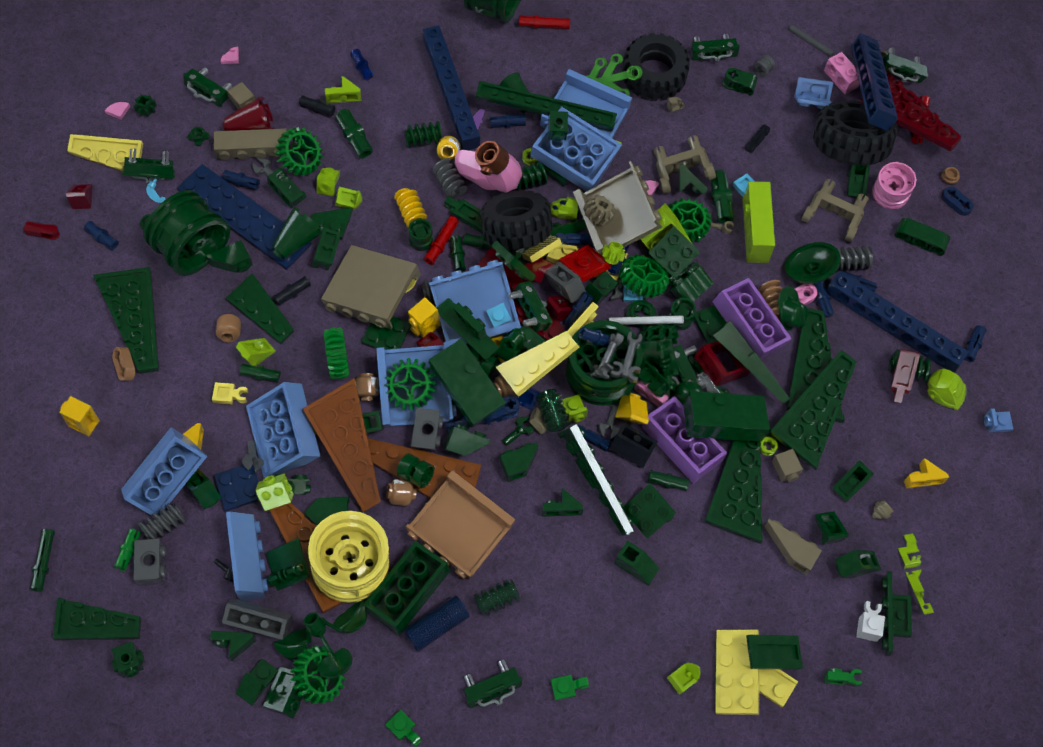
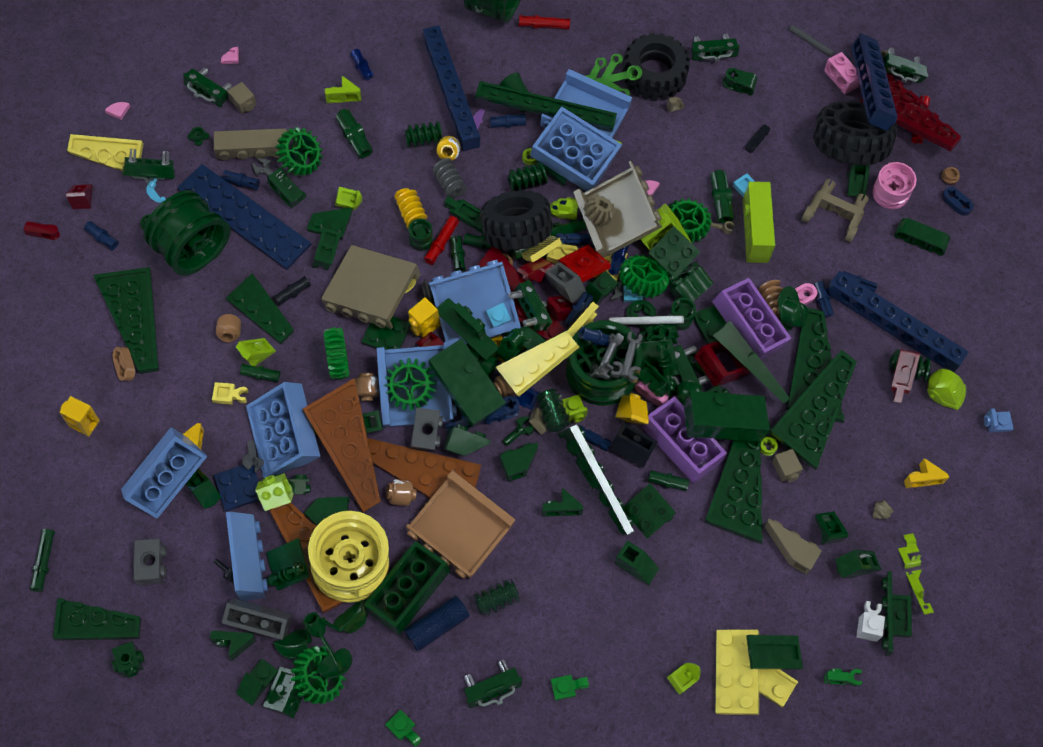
green pin [113,529,142,571] -> none
dark green gear [133,95,157,117] -> none
dark grey piece [138,503,186,539] -> none
dark green slope [207,240,253,273] -> none
dark red cone [222,96,275,131] -> none
dark green cone [272,207,323,259] -> none
black pin [299,95,336,117] -> none
lime bracket [316,168,340,196] -> none
dark green wheel [397,453,435,488] -> none
bright pink piece [454,141,522,193] -> none
dark green plate [492,240,536,281] -> none
dark green brick [548,111,568,141] -> none
dark grey bar [599,405,620,440] -> none
lime gear [602,241,626,265] -> none
dark tan connector [653,135,716,194] -> none
dark green slope [679,164,708,194] -> none
clear slope [696,372,719,393] -> none
dark grey wheel [753,55,776,77] -> none
dark green dish [785,242,841,284] -> none
medium blue bracket [794,77,833,109] -> none
dark green slope [832,460,874,502] -> none
dark grey piece [837,246,873,271] -> none
dark blue pin [964,325,987,362] -> none

